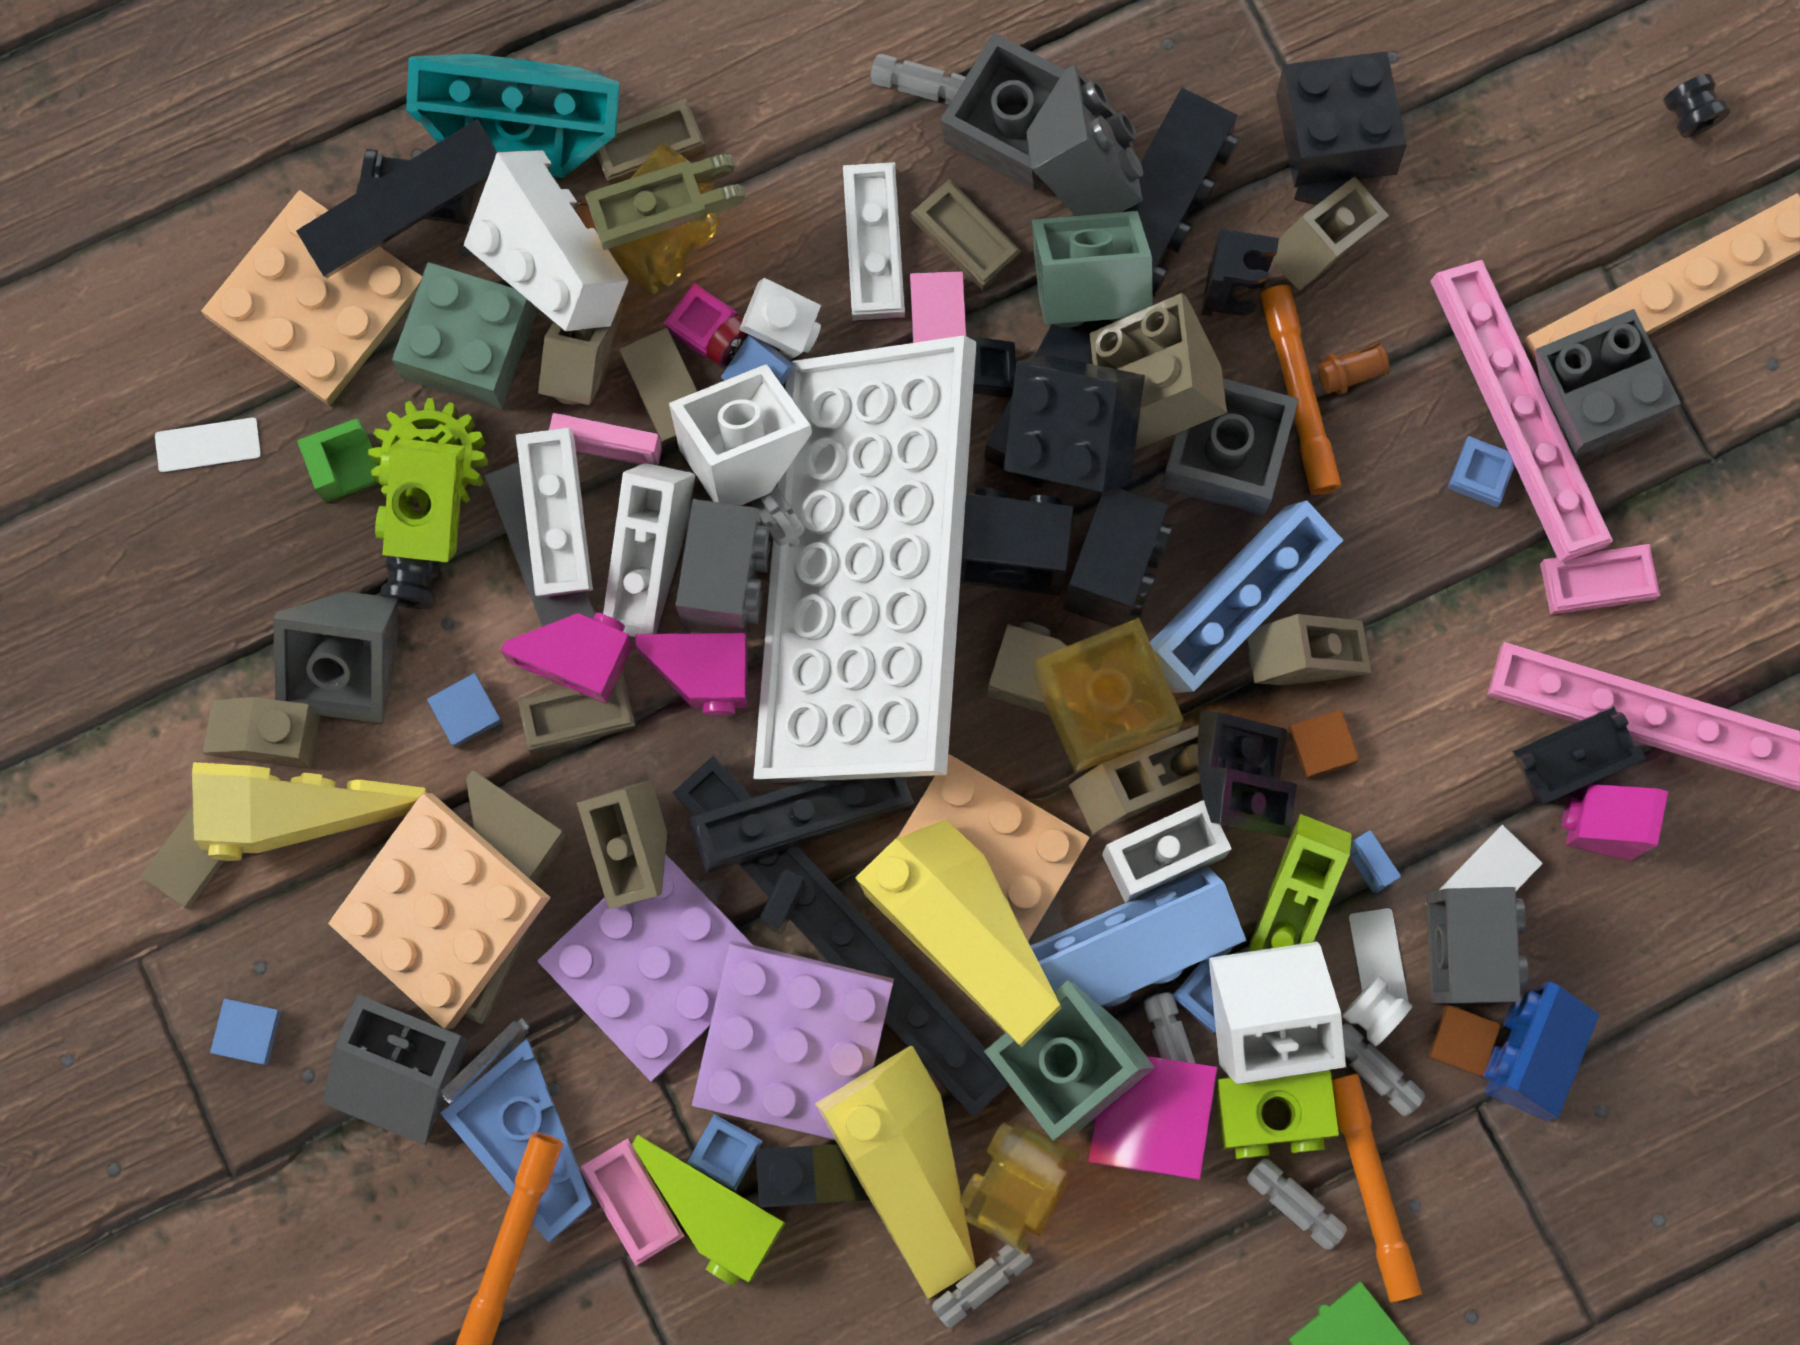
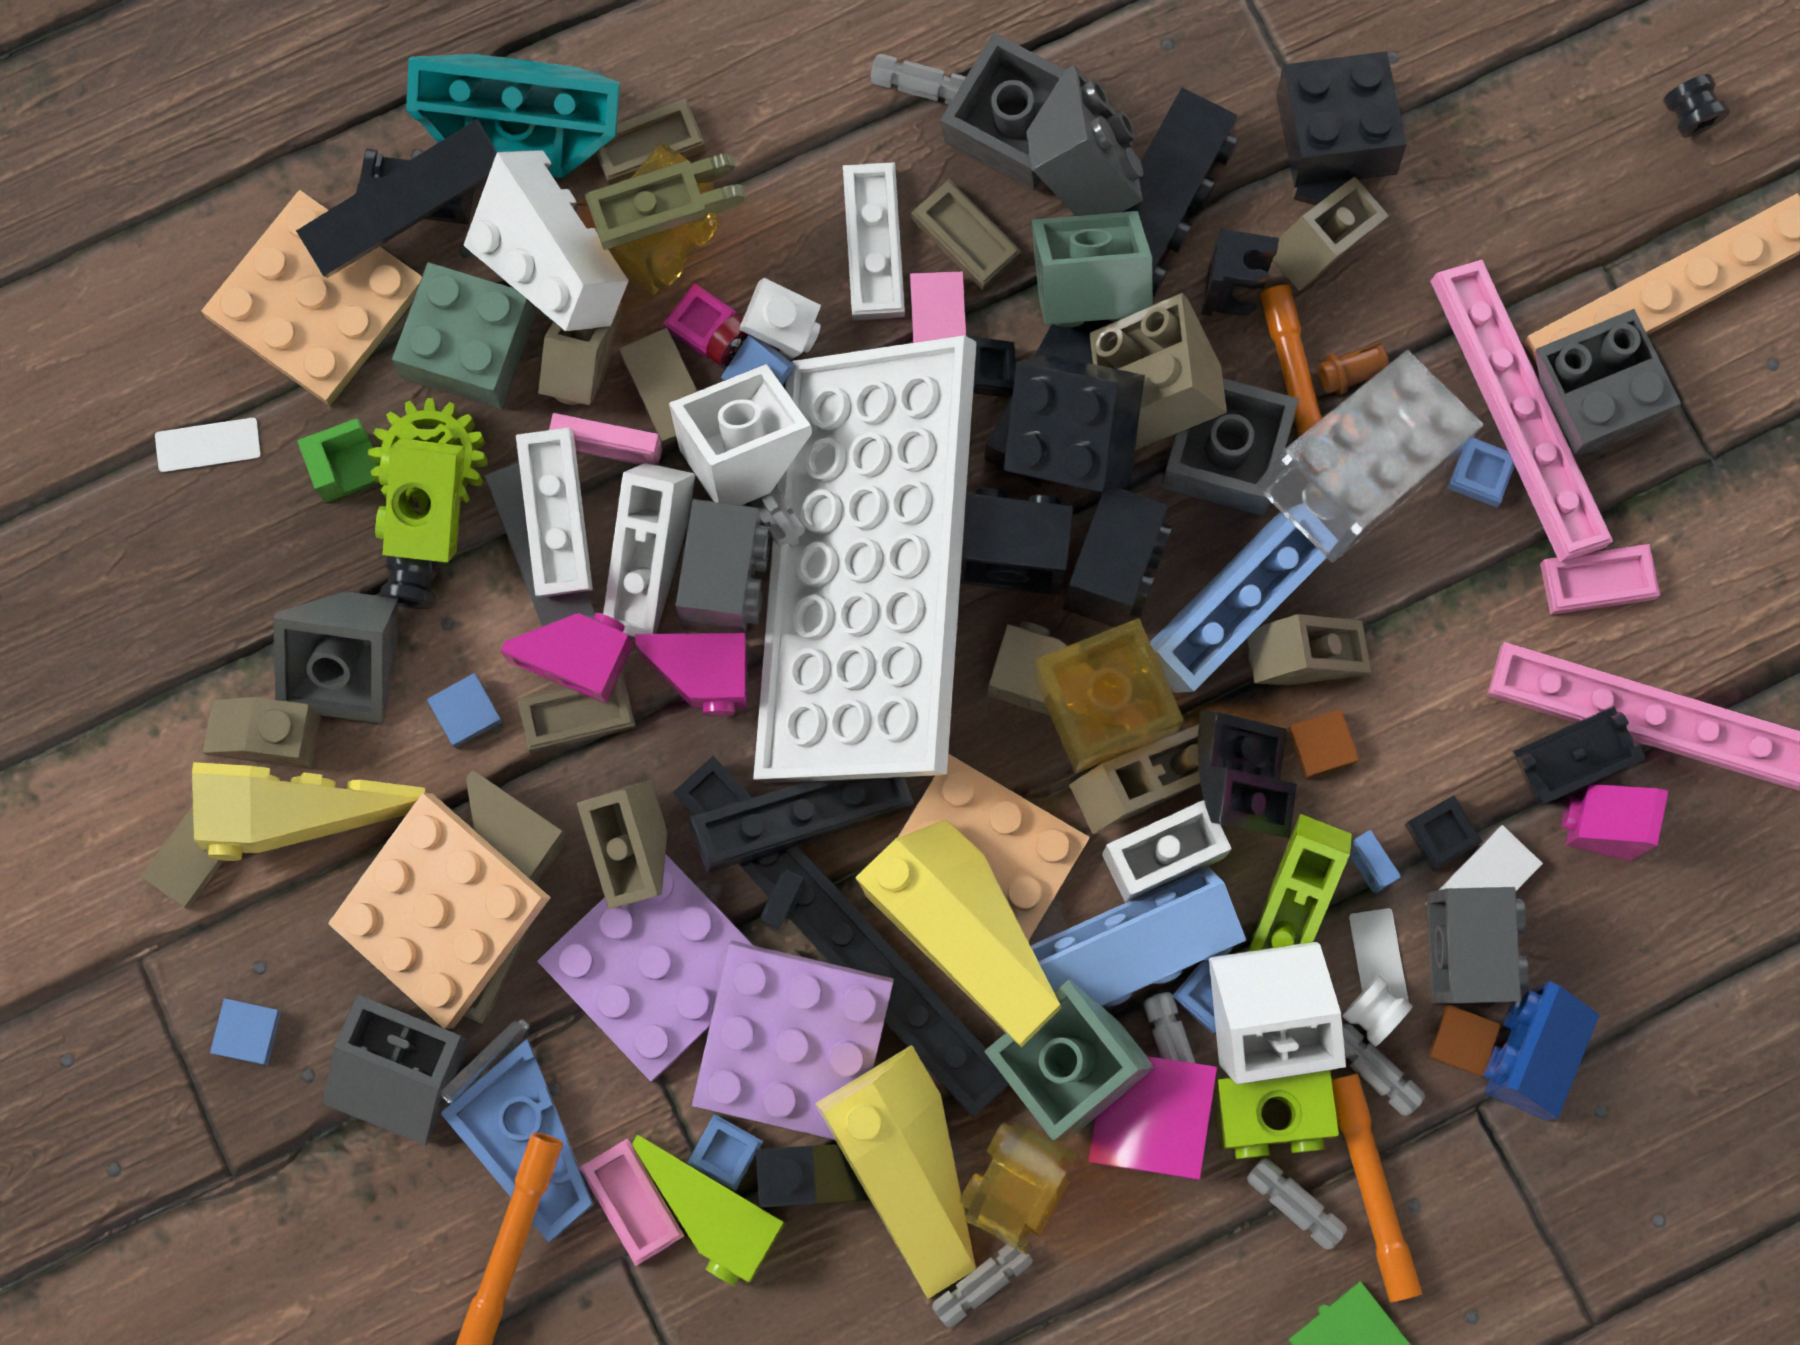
none -> clear brick [1255,350,1484,563]
none -> black tile [1404,795,1483,871]

